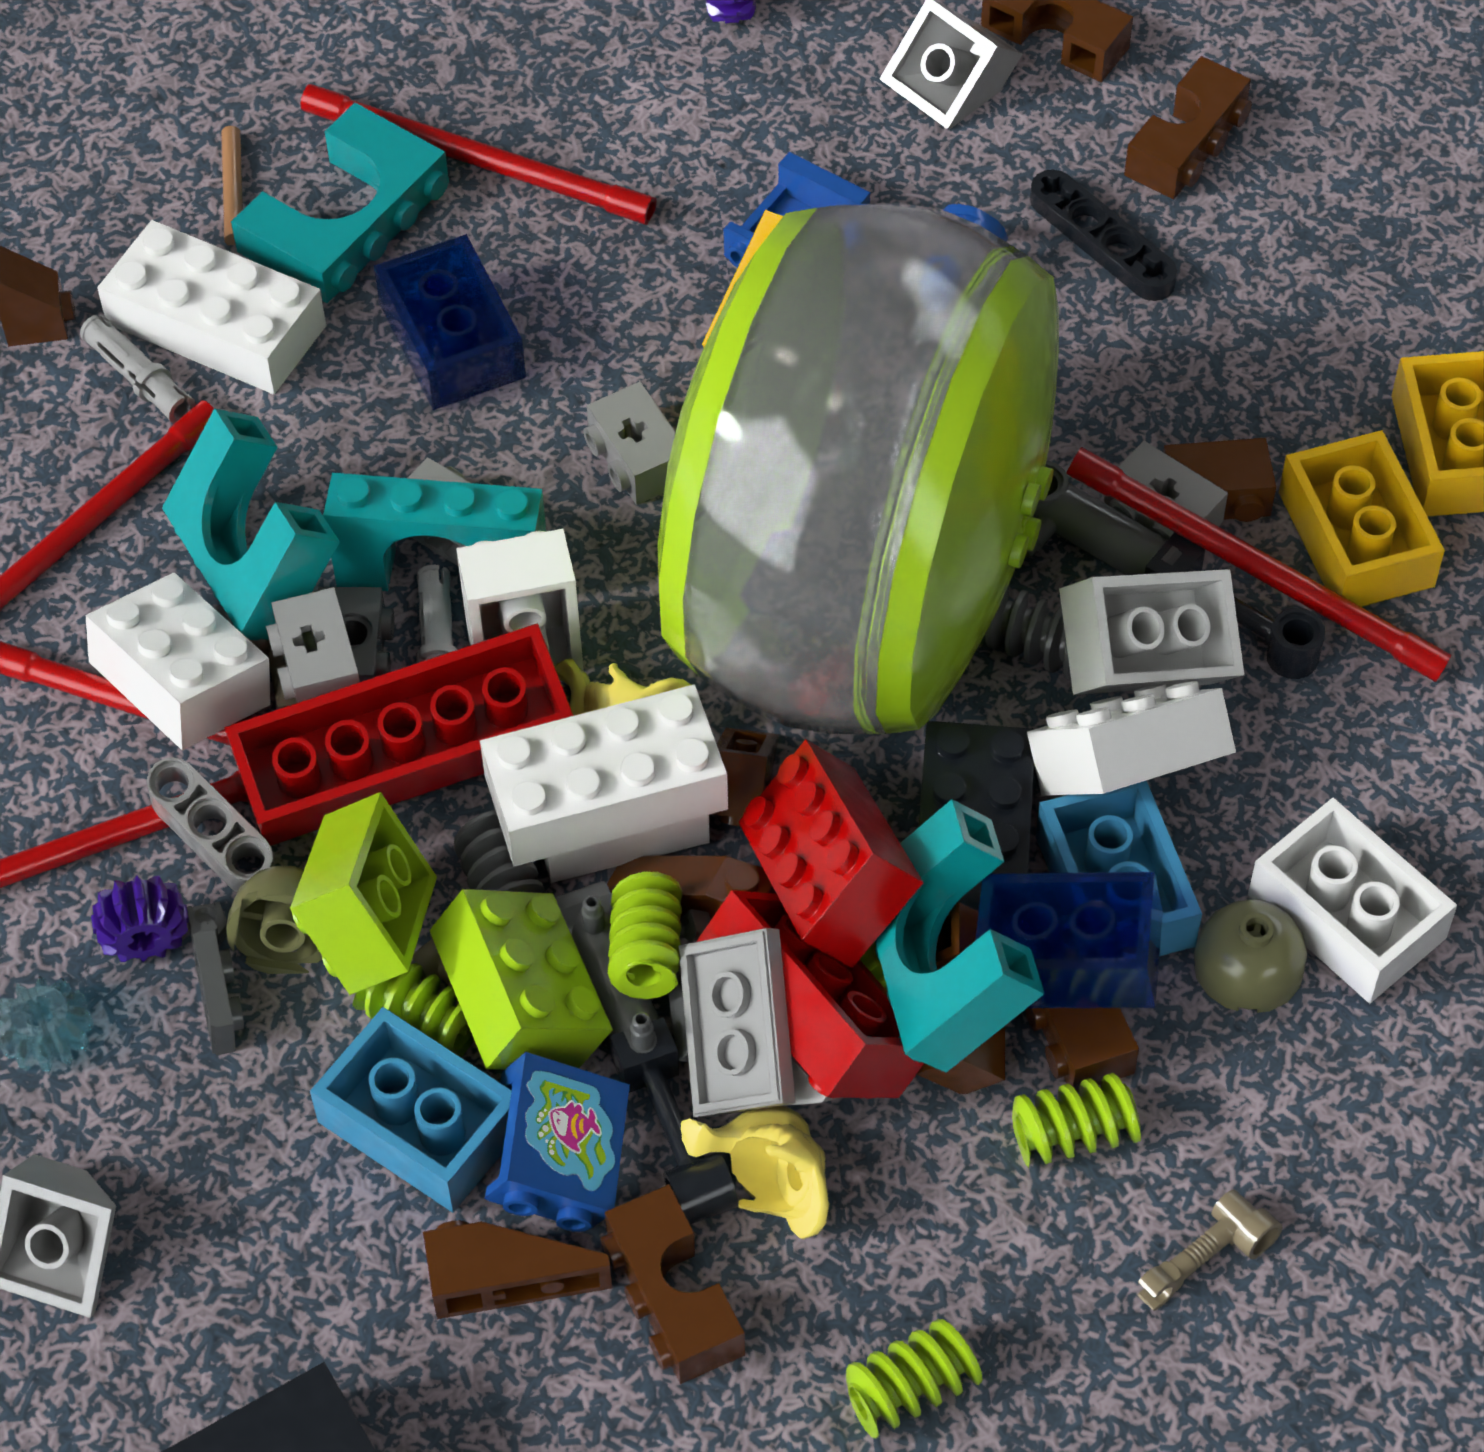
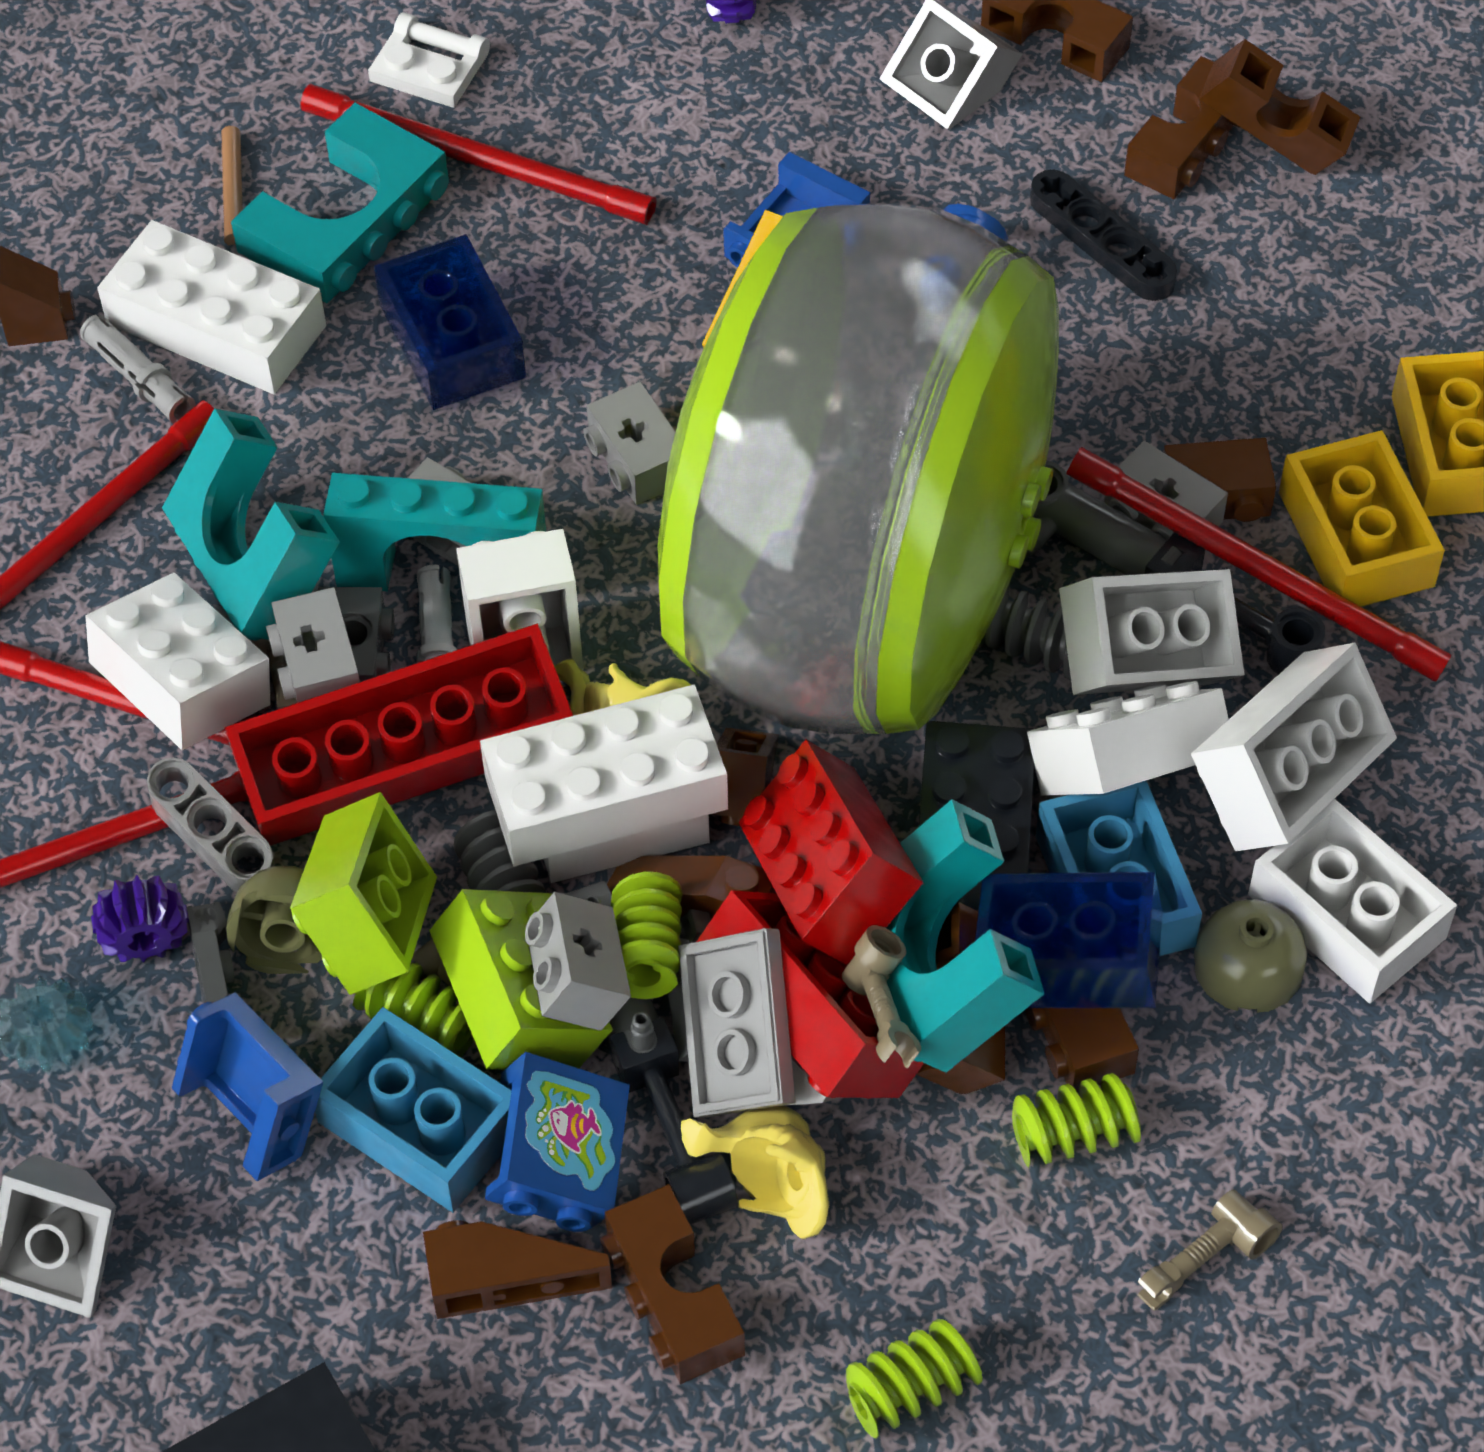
none -> blue panel [172,992,323,1181]
none -> white plate [368,12,490,108]
none -> light grey brick [525,891,631,1031]
none -> dark tan brick [842,925,921,1068]
none -> white brick [1191,643,1397,851]
none -> reddish brown arch [1199,39,1361,175]

